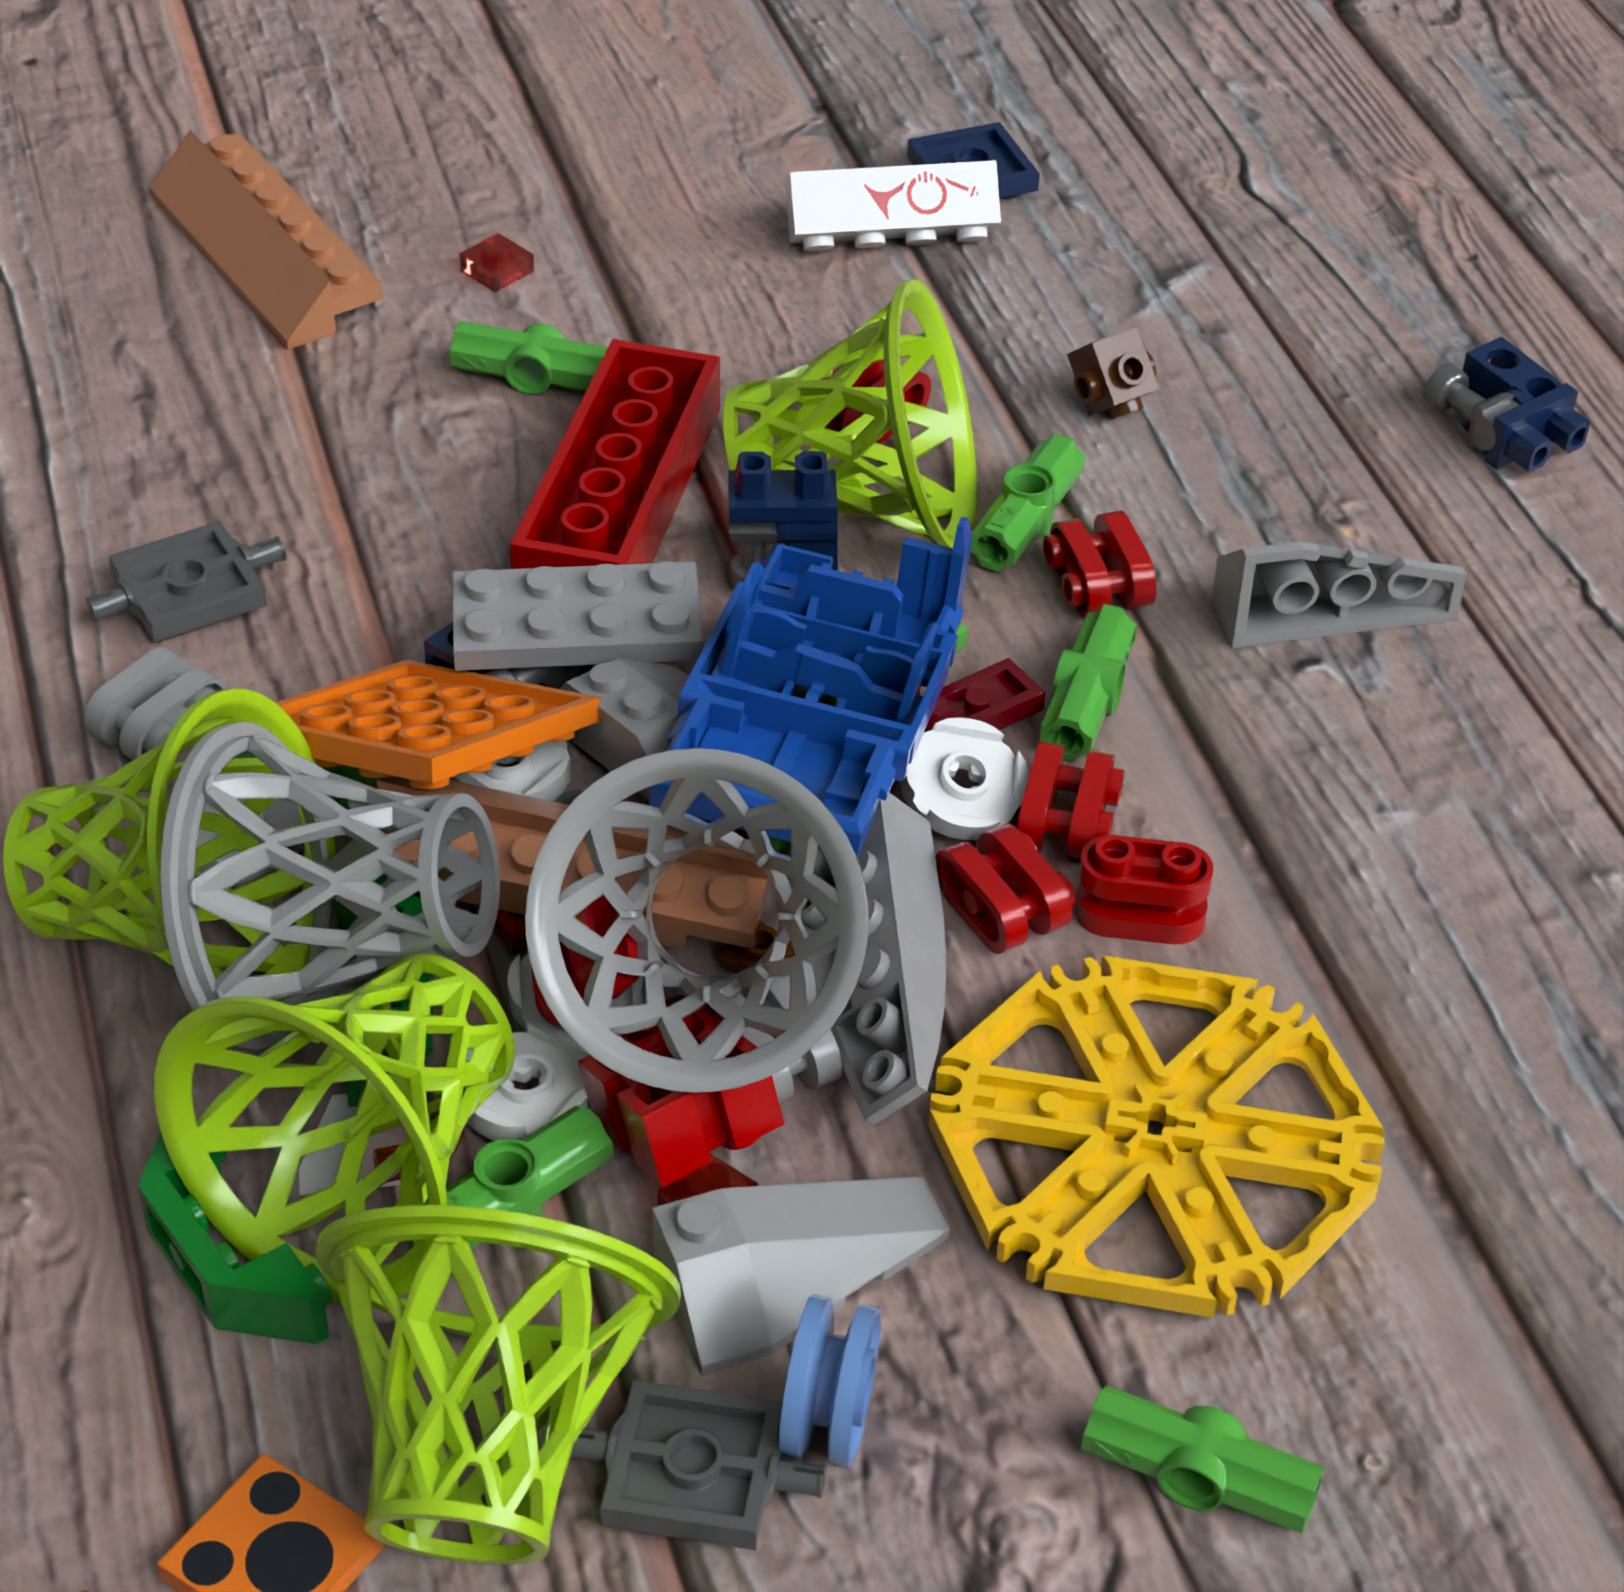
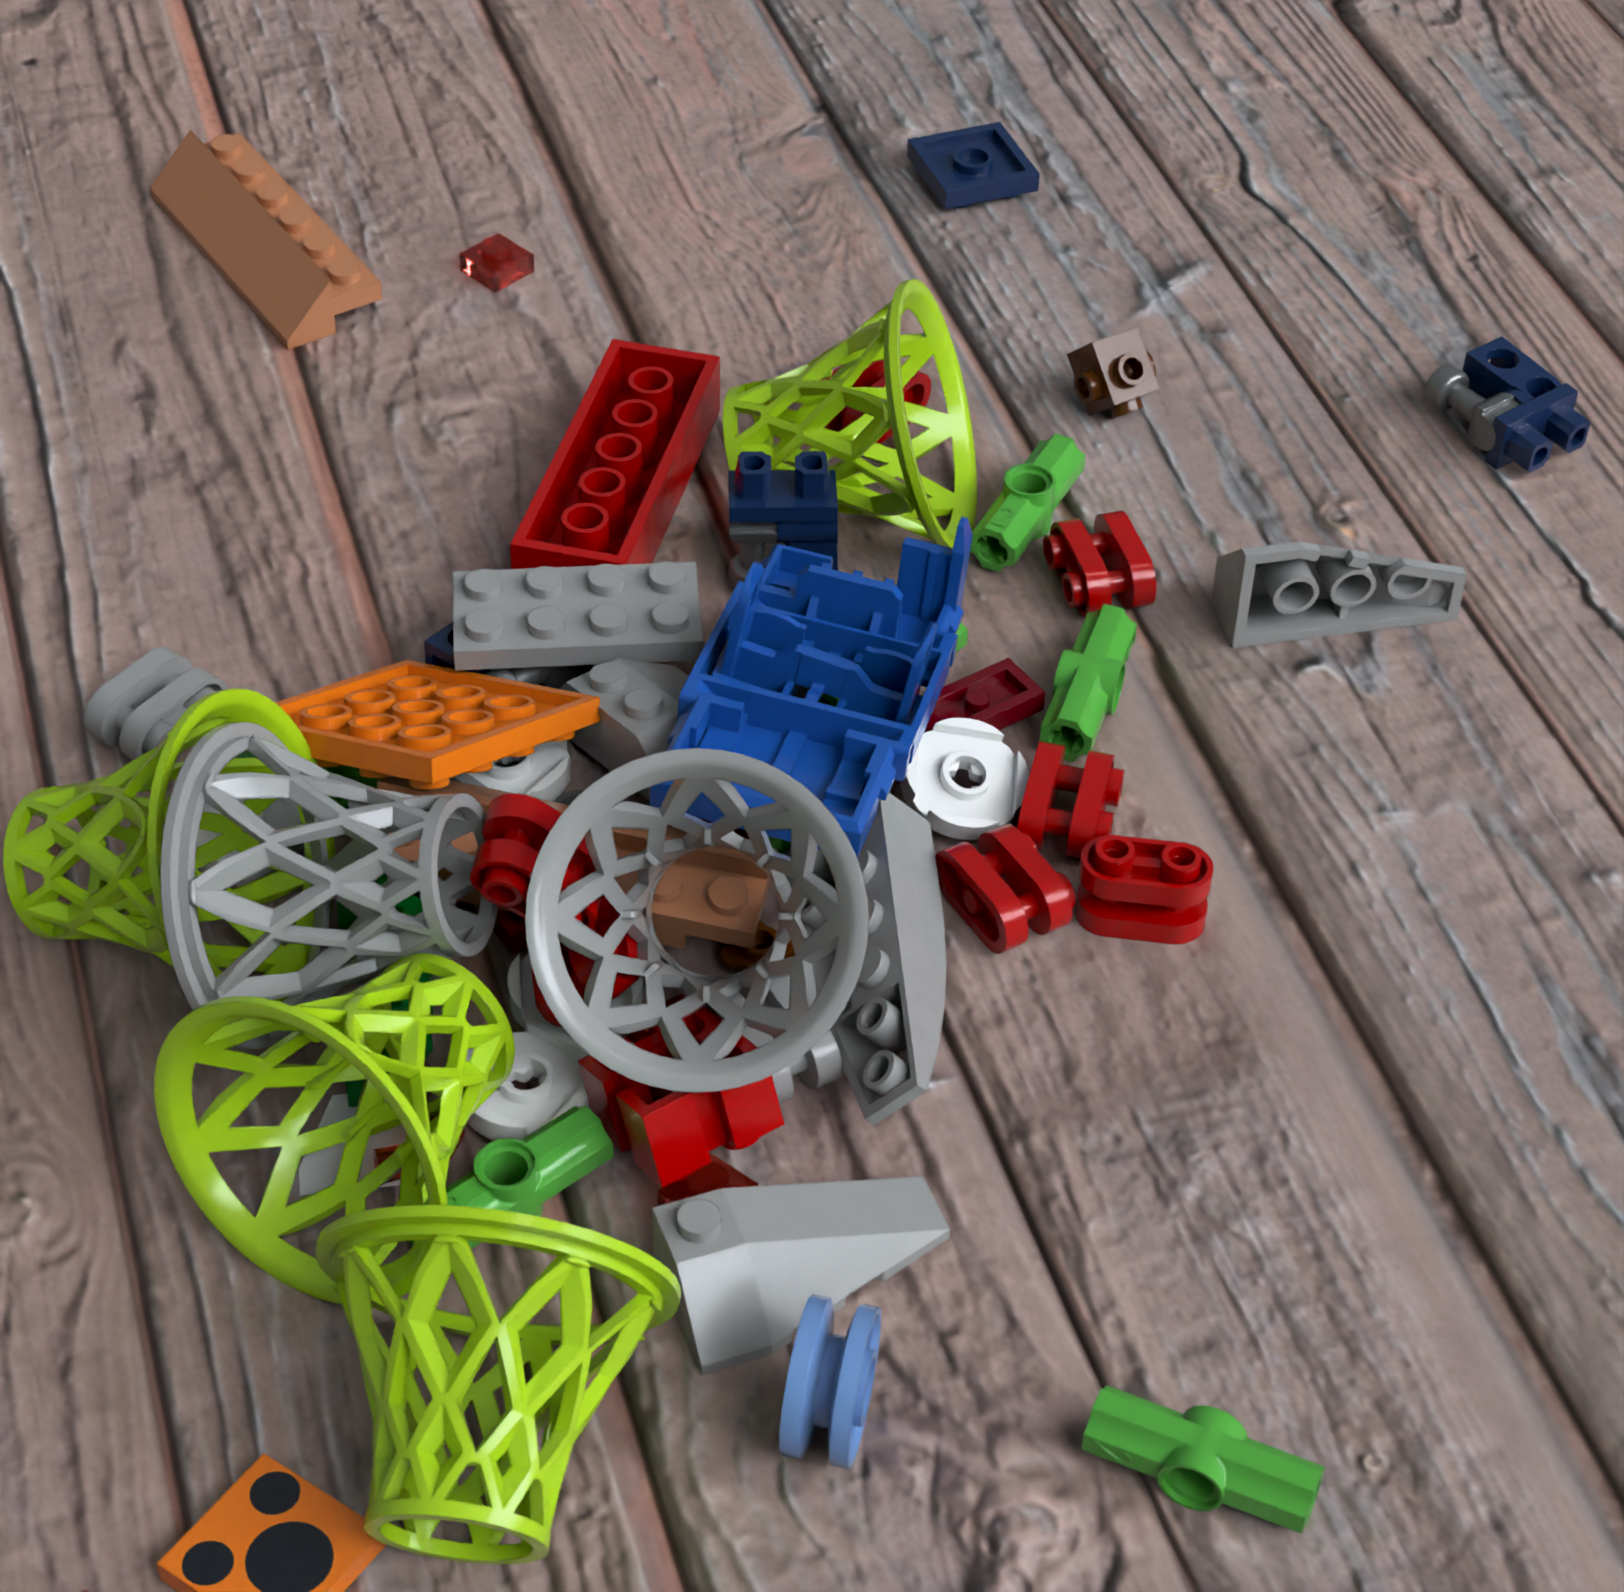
dark grey plate [86,521,287,643] -> none
green slope [138,1120,332,1344] -> none
bright green piece [450,321,608,395] -> none
dark grey plate [570,1379,826,1550] -> none
white brick [785,160,1001,252] -> none
yellow plate [928,955,1385,1318] -> none
none -> red brick [470,793,601,930]

